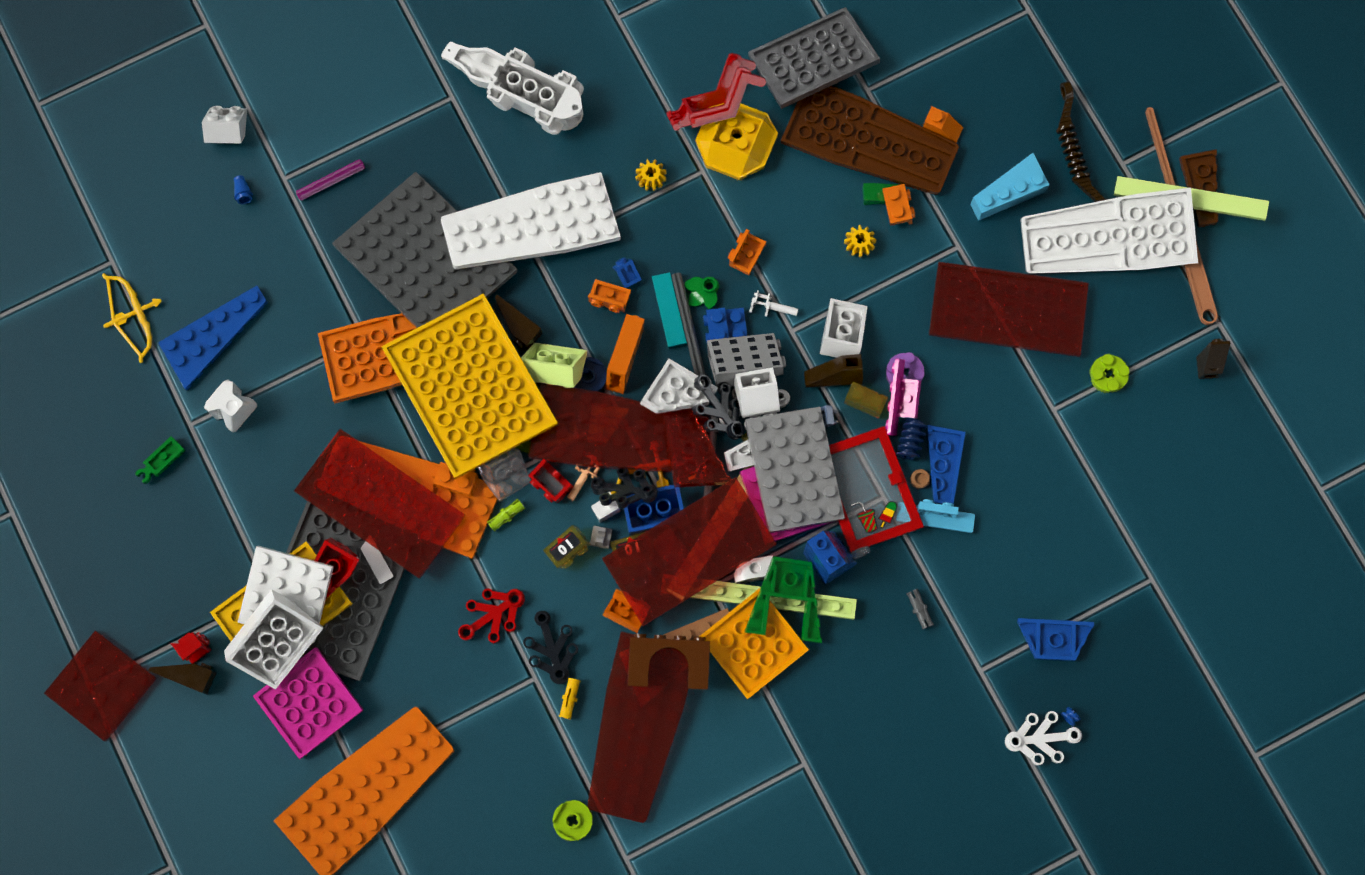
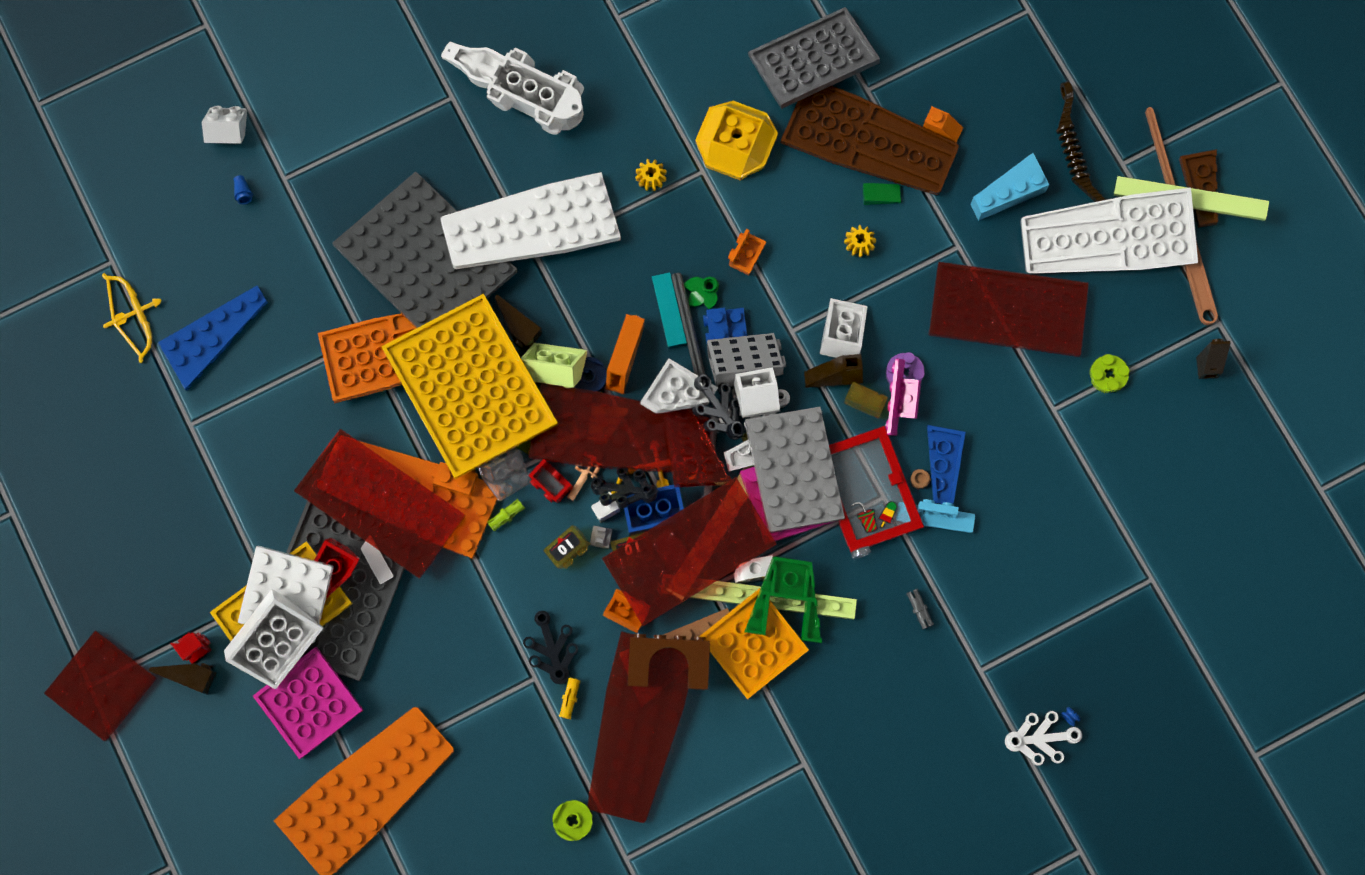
green plate [135,436,186,484] -> none
white piece [204,380,257,432] -> none
magenta axle [296,159,365,200] -> none
red plant [458,588,525,644] -> none
orange bracket [588,279,631,313] -> none
blue bracket [613,257,642,288] -> none
red piece [667,53,766,131] -> none
white piece [749,290,798,317] -> none
blue slope [803,530,857,585] -> none
sand blue tile [821,405,839,428] -> none
orange bracket [882,184,915,226] -> none
dark blue piece [896,417,928,460] -> none
blue wing [1017,618,1094,661] -> none

